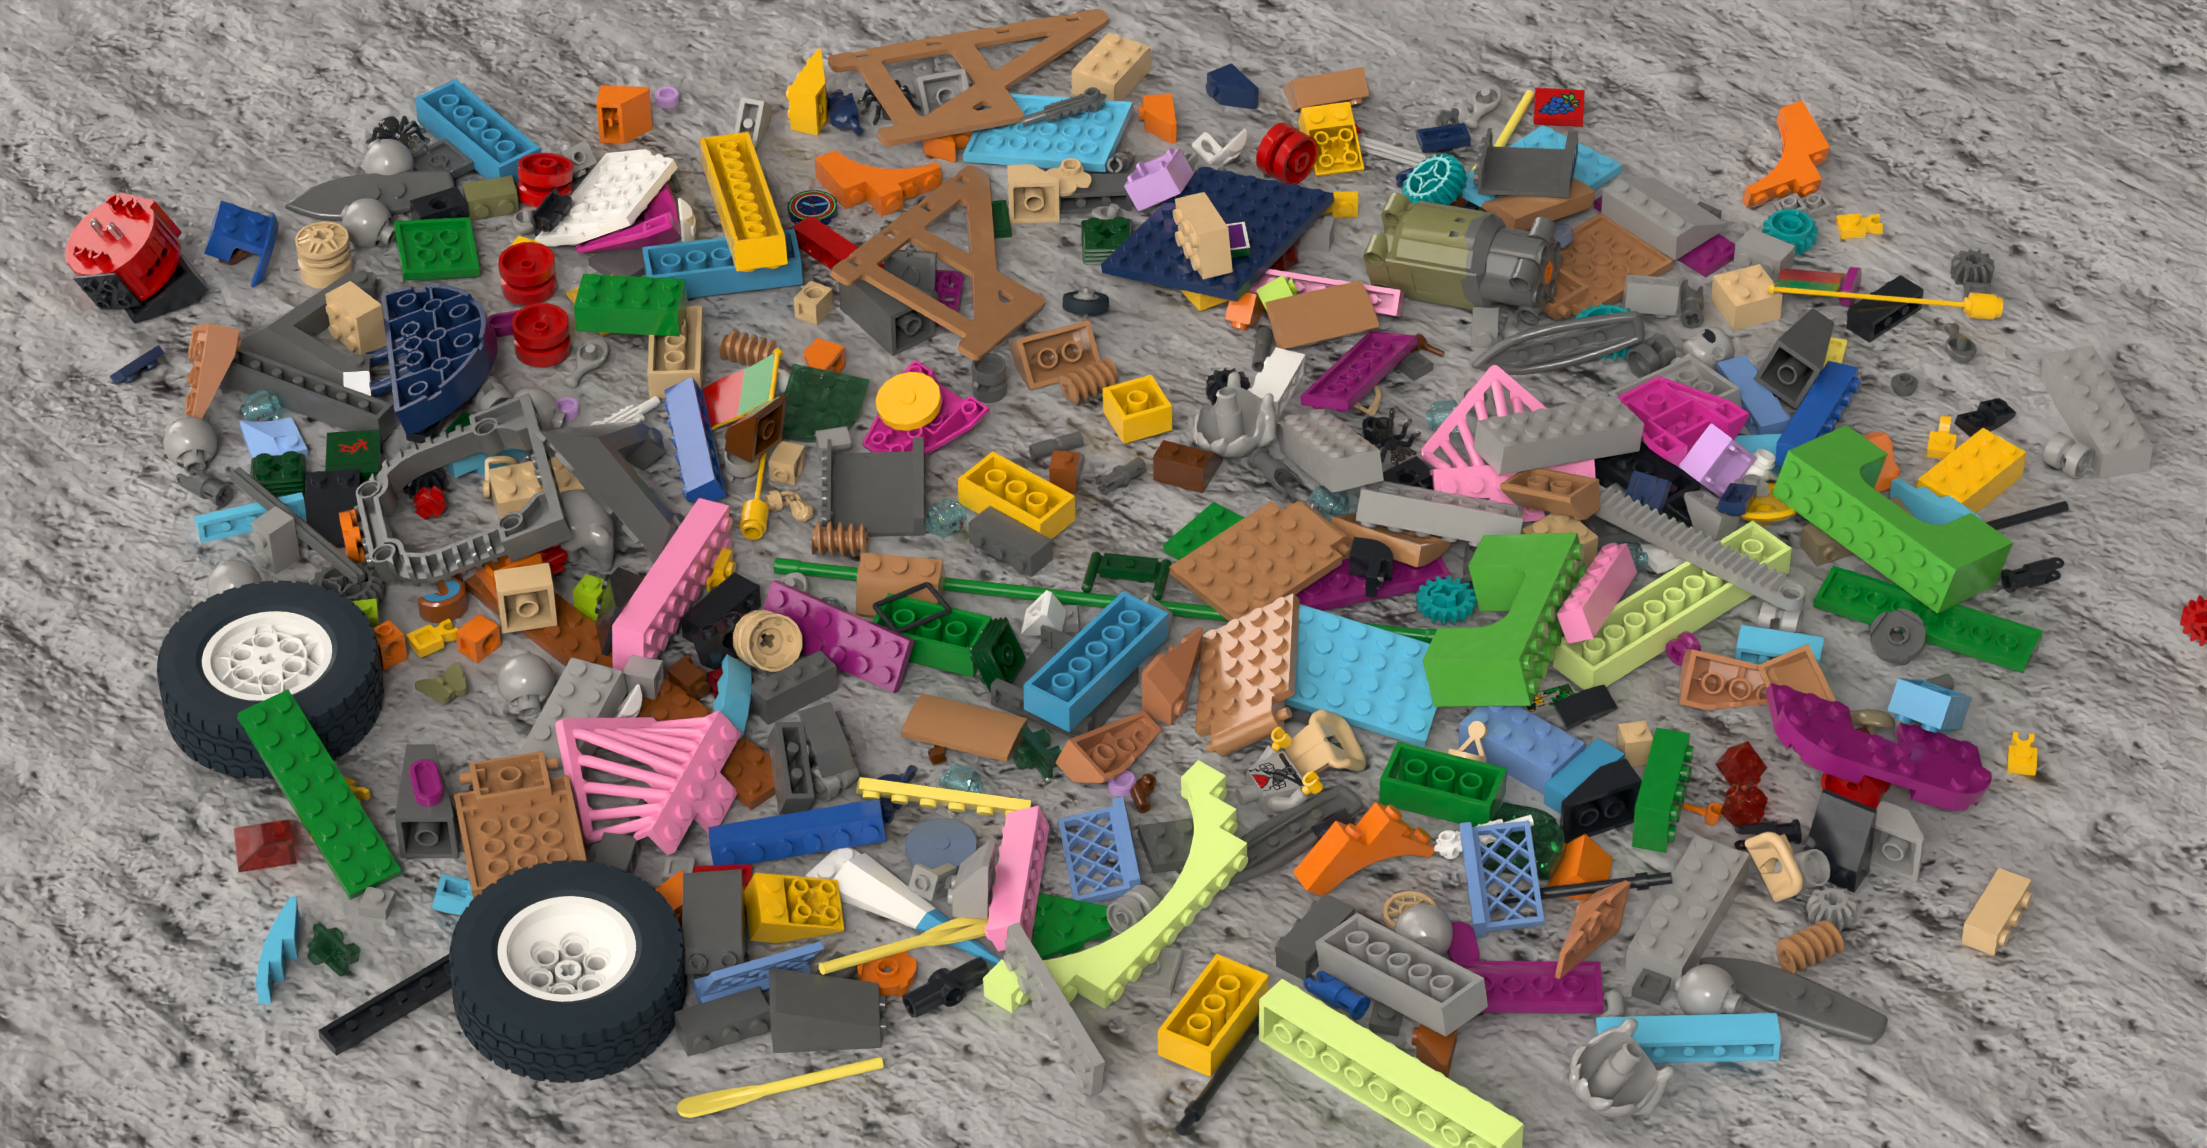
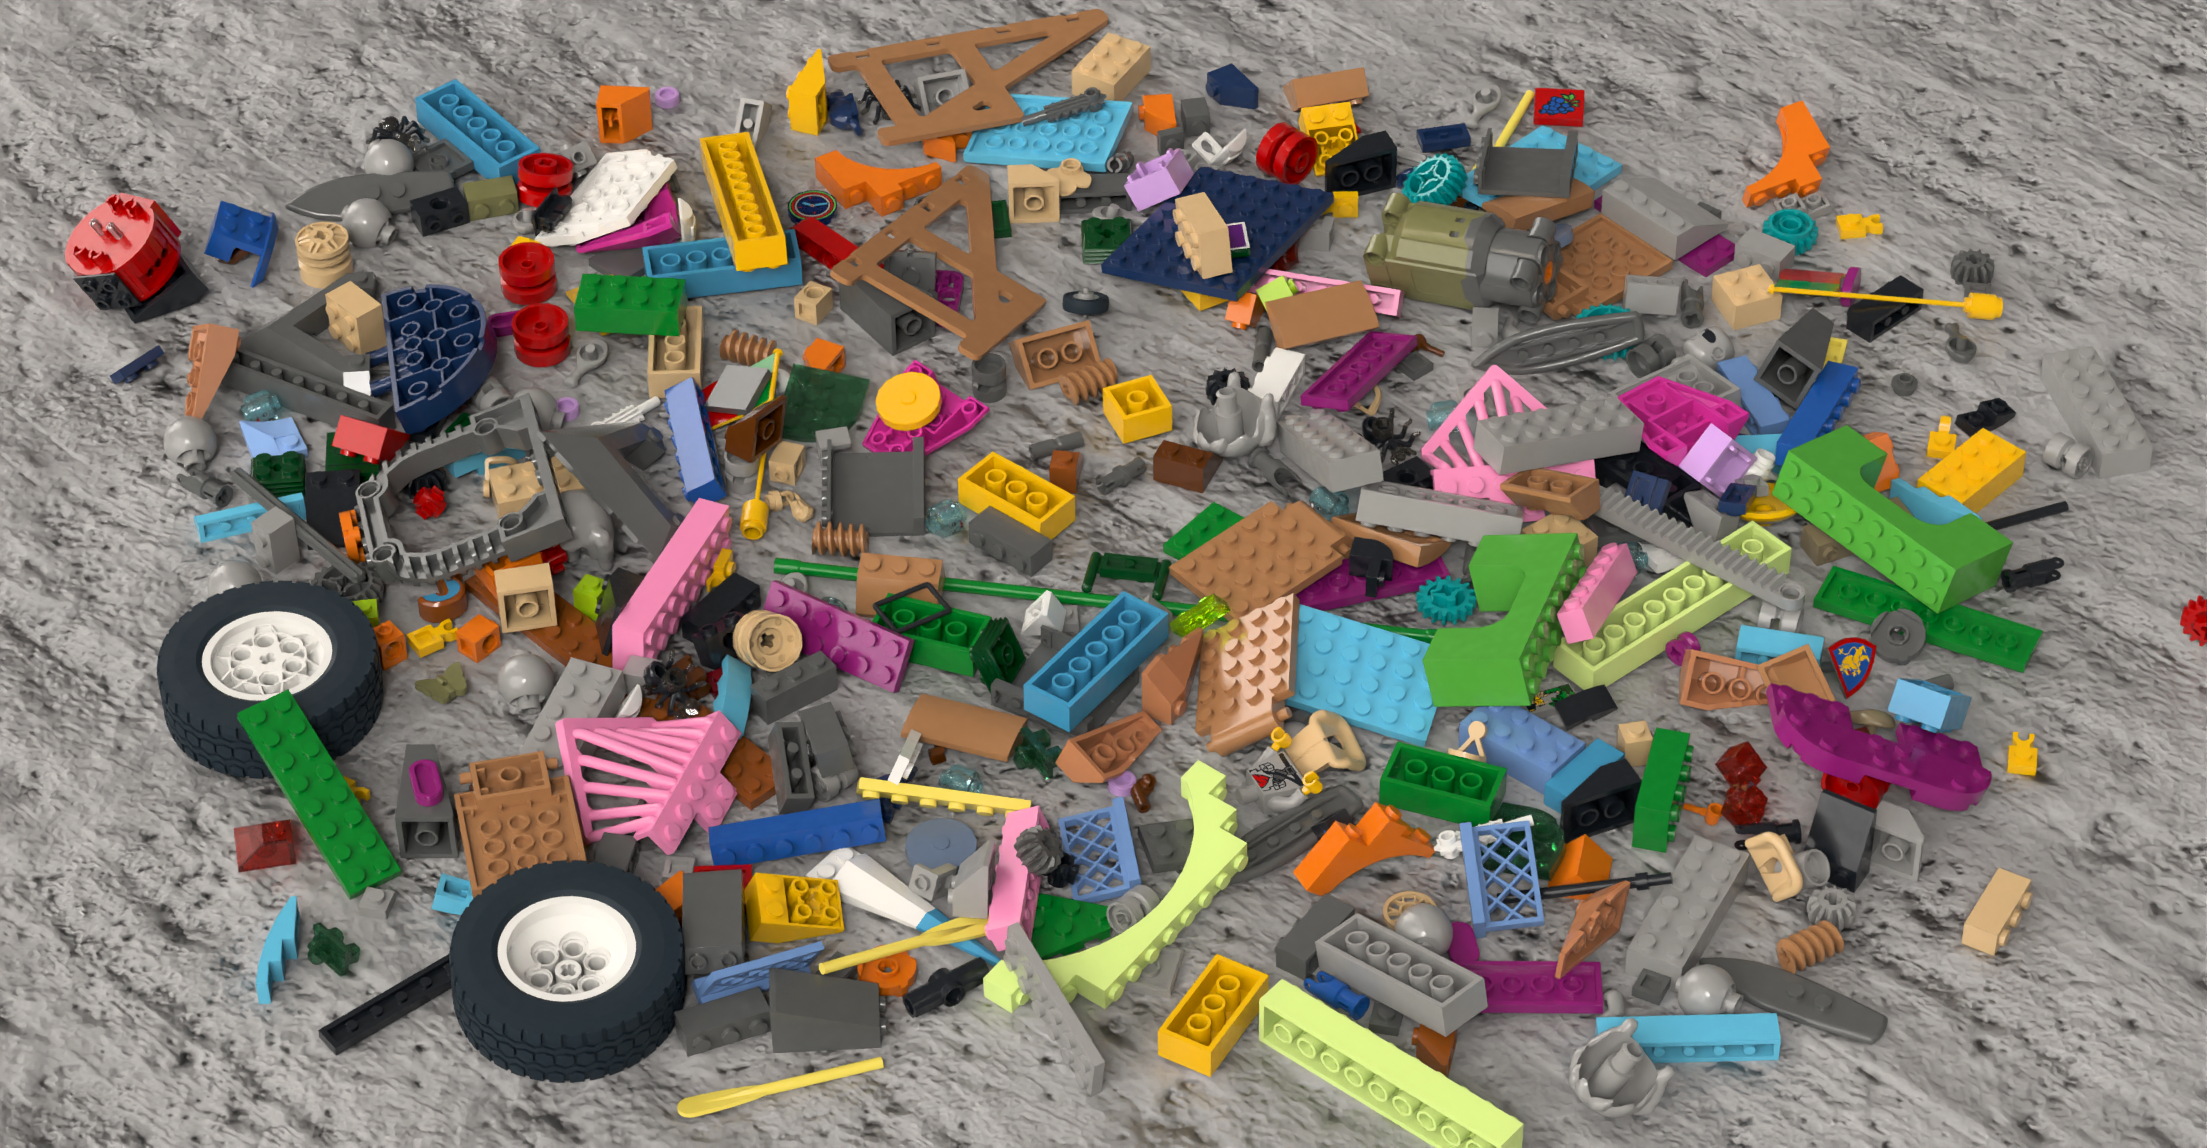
green plate [393,217,480,281] -> none
black bar [1175,1014,1259,1136] -> none
dark grey plate [1436,108,1460,127] -> none
none -> slope [332,415,410,465]
none -> animal [643,650,707,719]
none -> tile [704,365,772,415]
none -> white plate [888,729,923,785]
none -> dark grey gear [1014,824,1064,877]
none -> black gear [1043,852,1080,888]
none -> dark grey plate [1157,126,1184,156]
none -> clear neon green plate [1169,594,1230,638]
none -> dark grey brick [1181,97,1210,137]
none -> black slope [1325,130,1397,196]
none -> shield [1821,637,1876,699]

